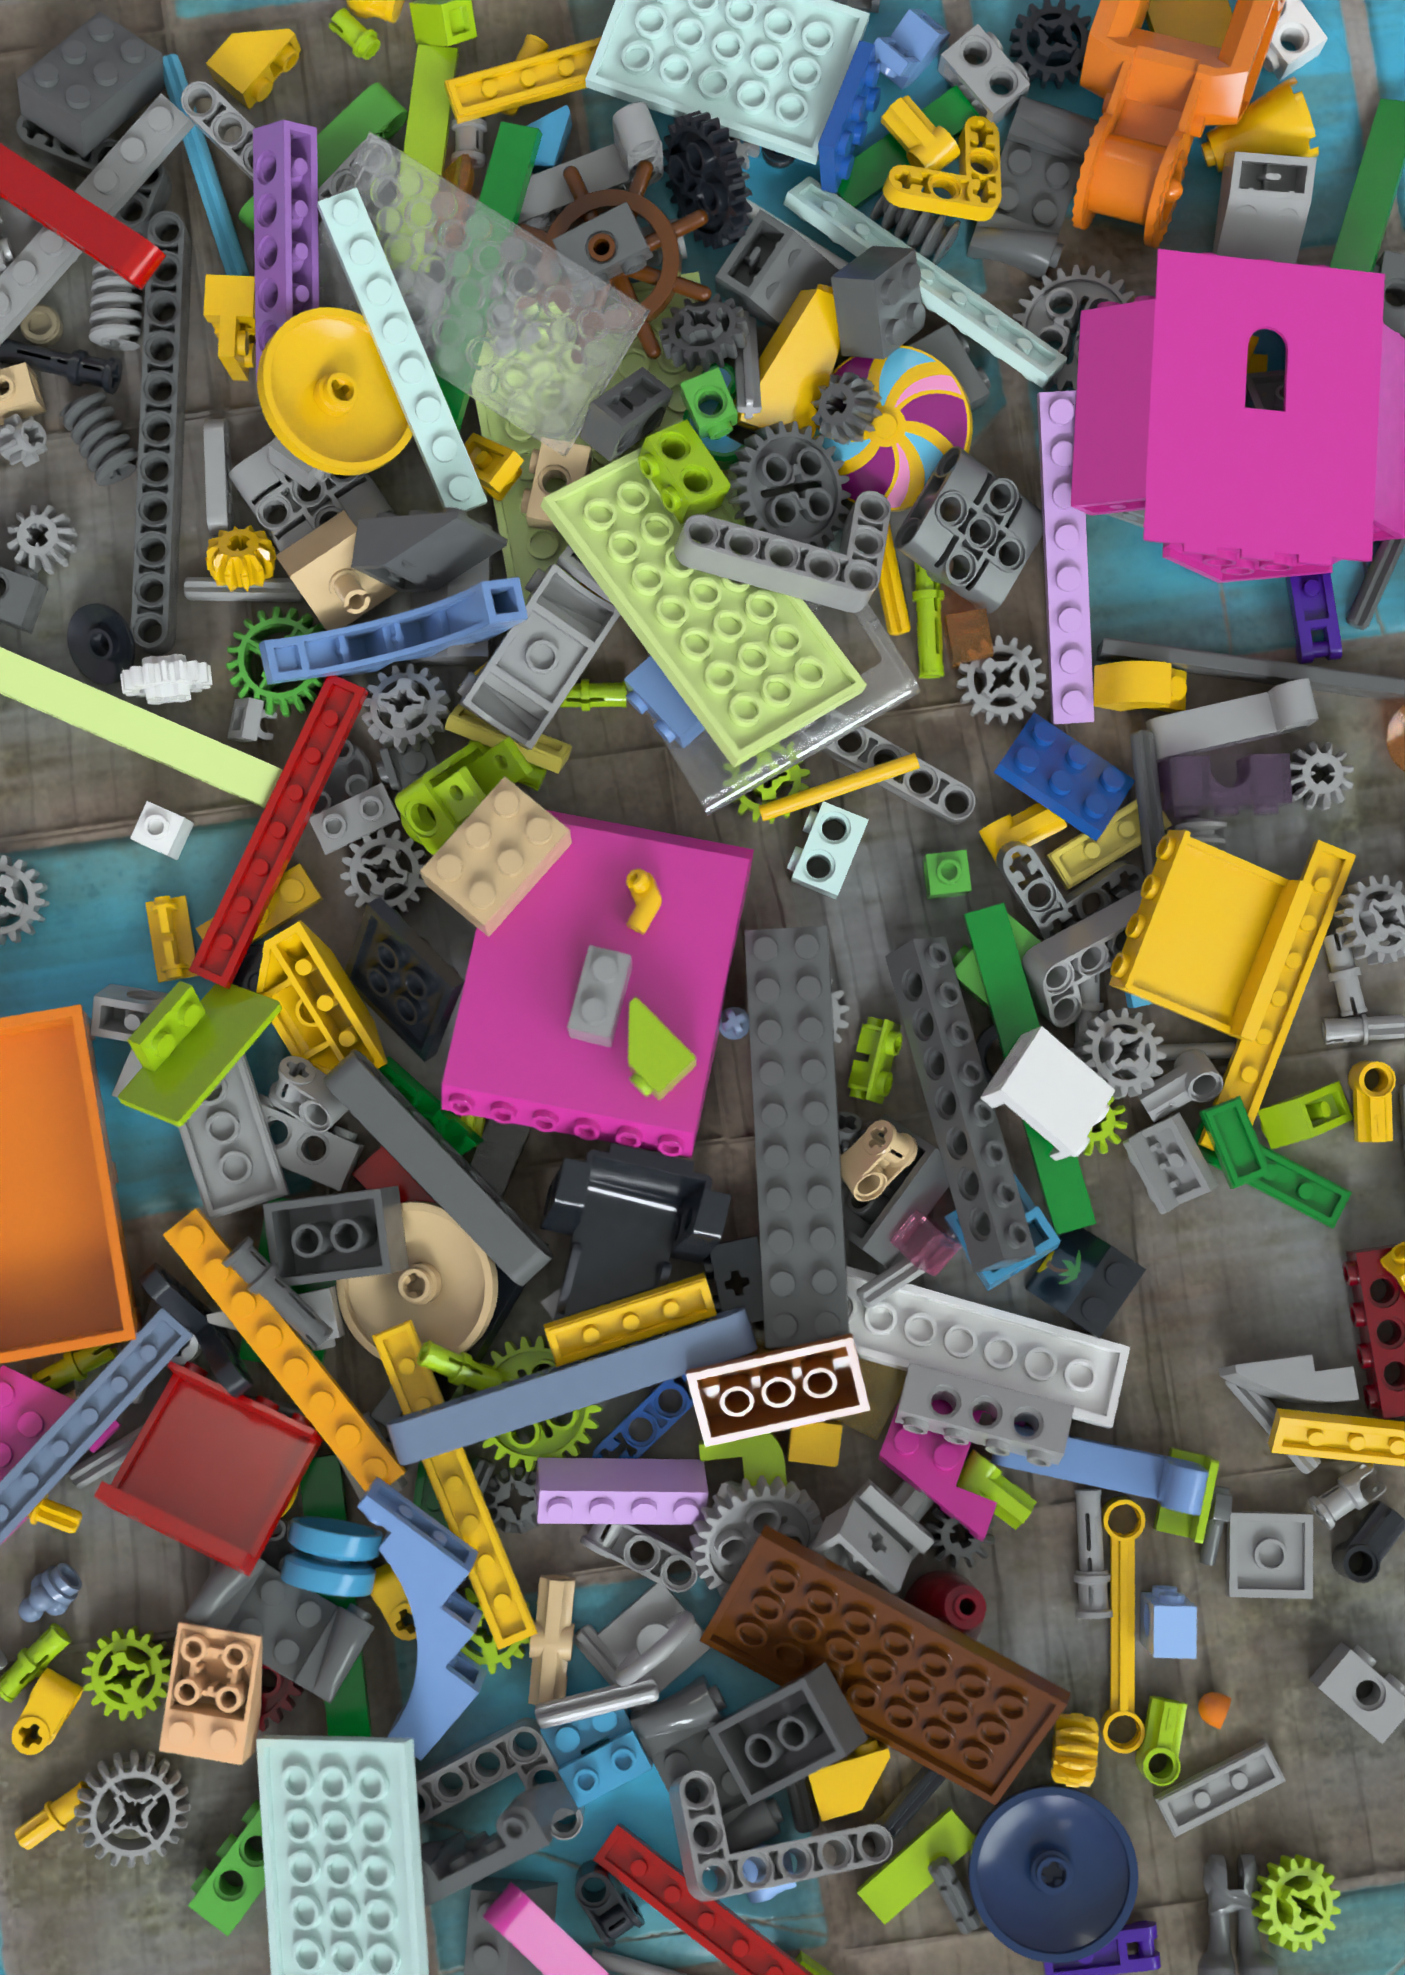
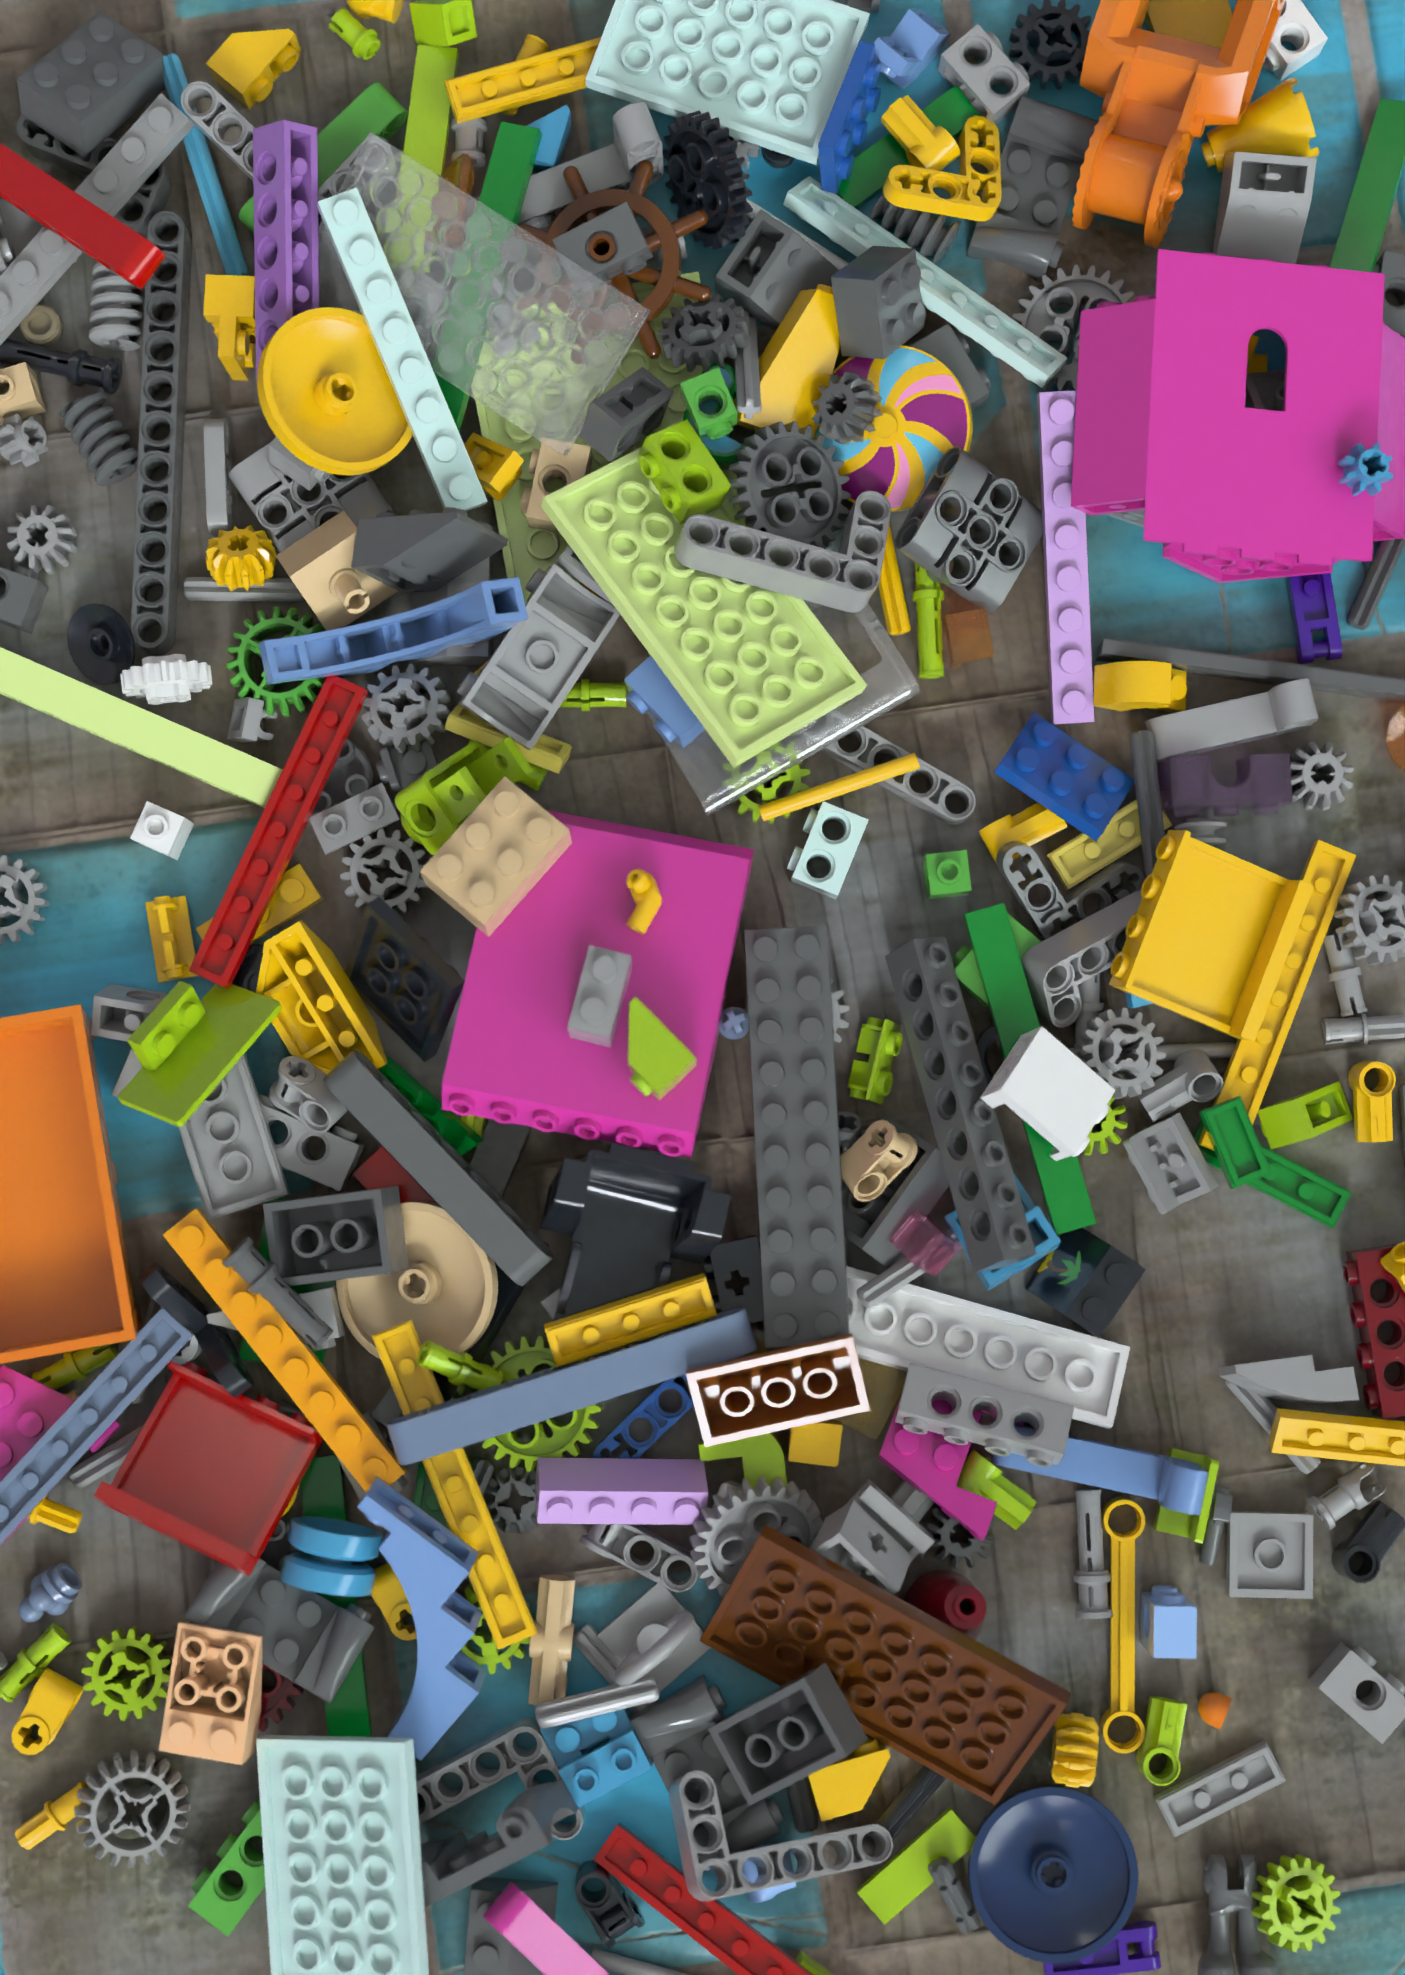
light grey gear [956,636,1046,726] -> none
none -> dark azure gear [1338,443,1393,497]

